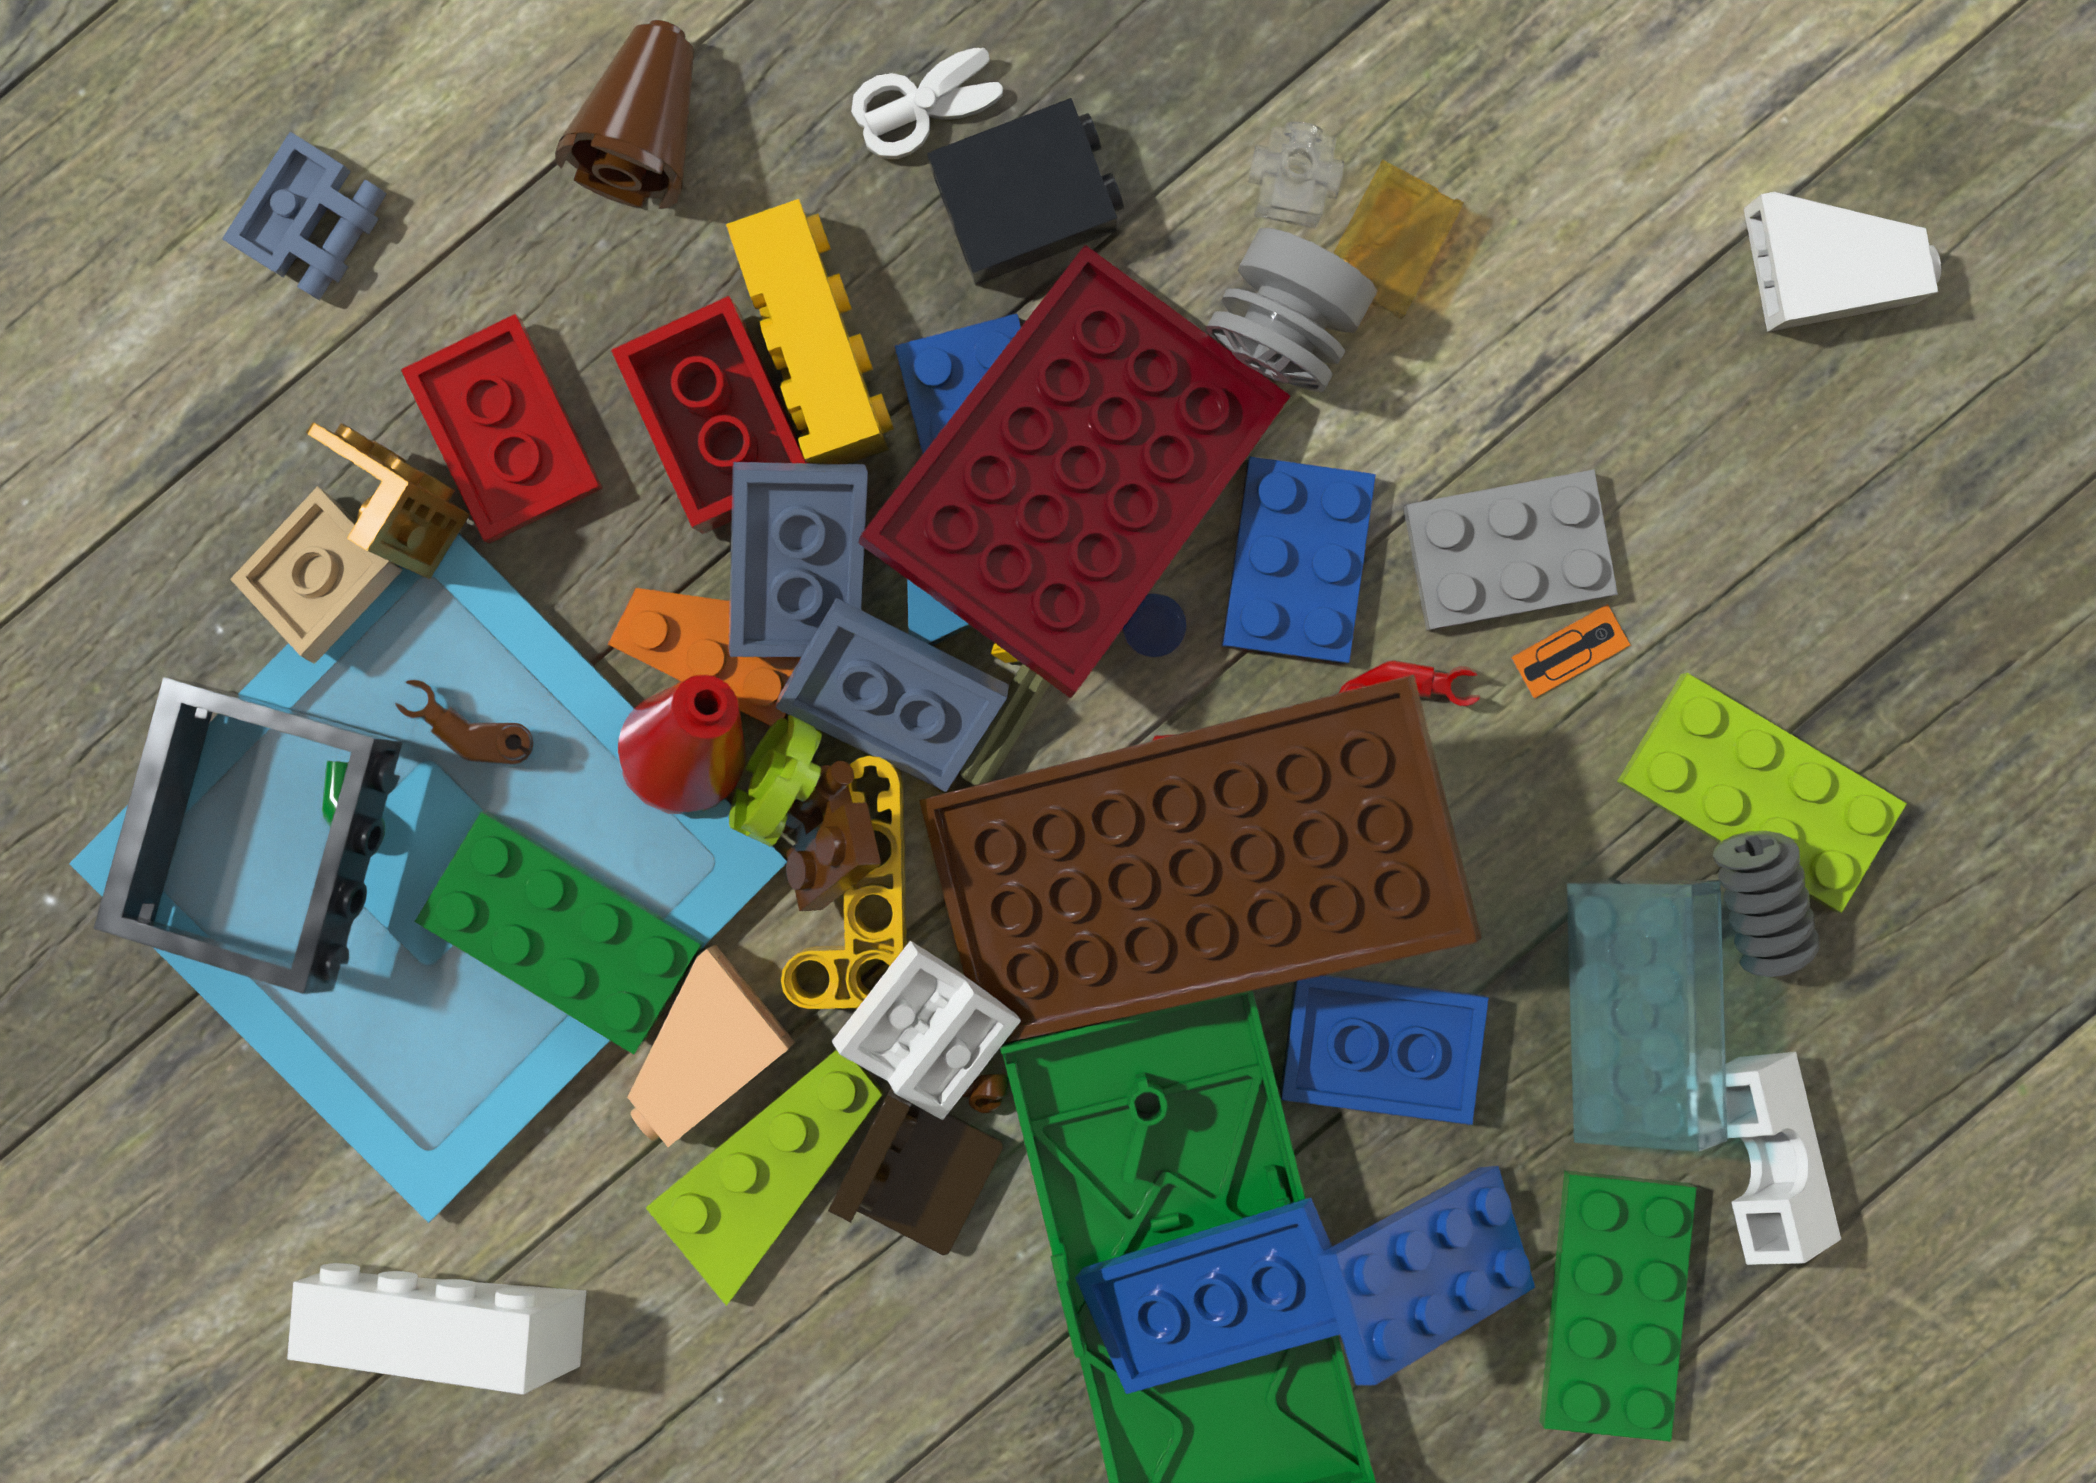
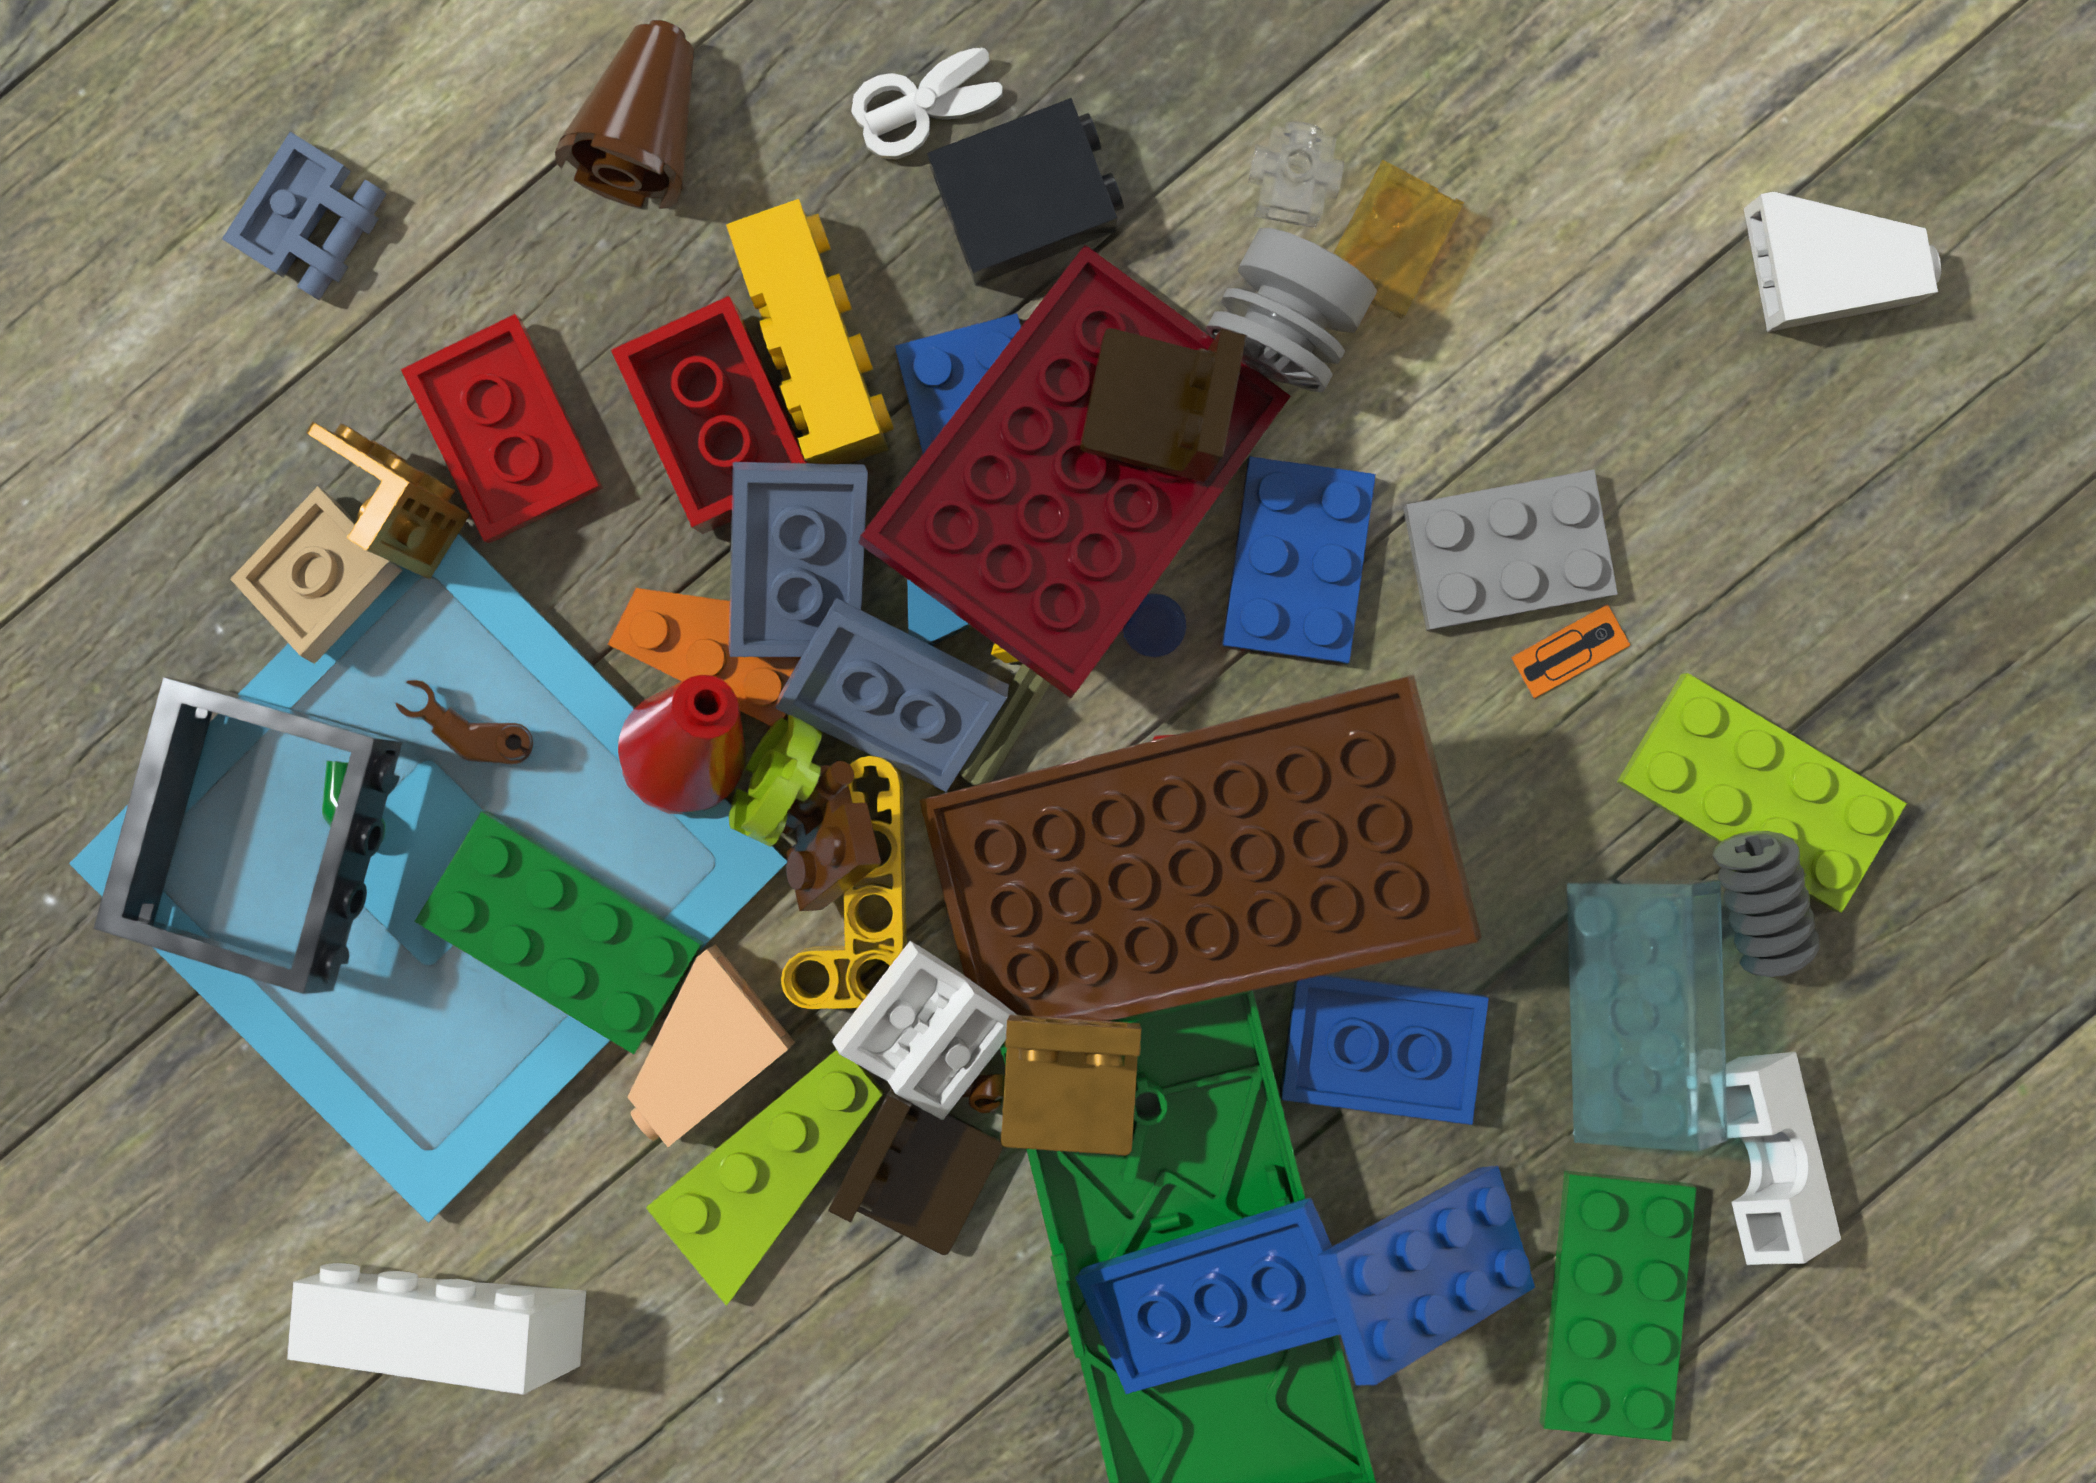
red arm [1339,660,1480,706] -> none
none -> pearl gold bracket [1001,1015,1141,1155]
none -> dark brown bracket [1080,328,1247,482]

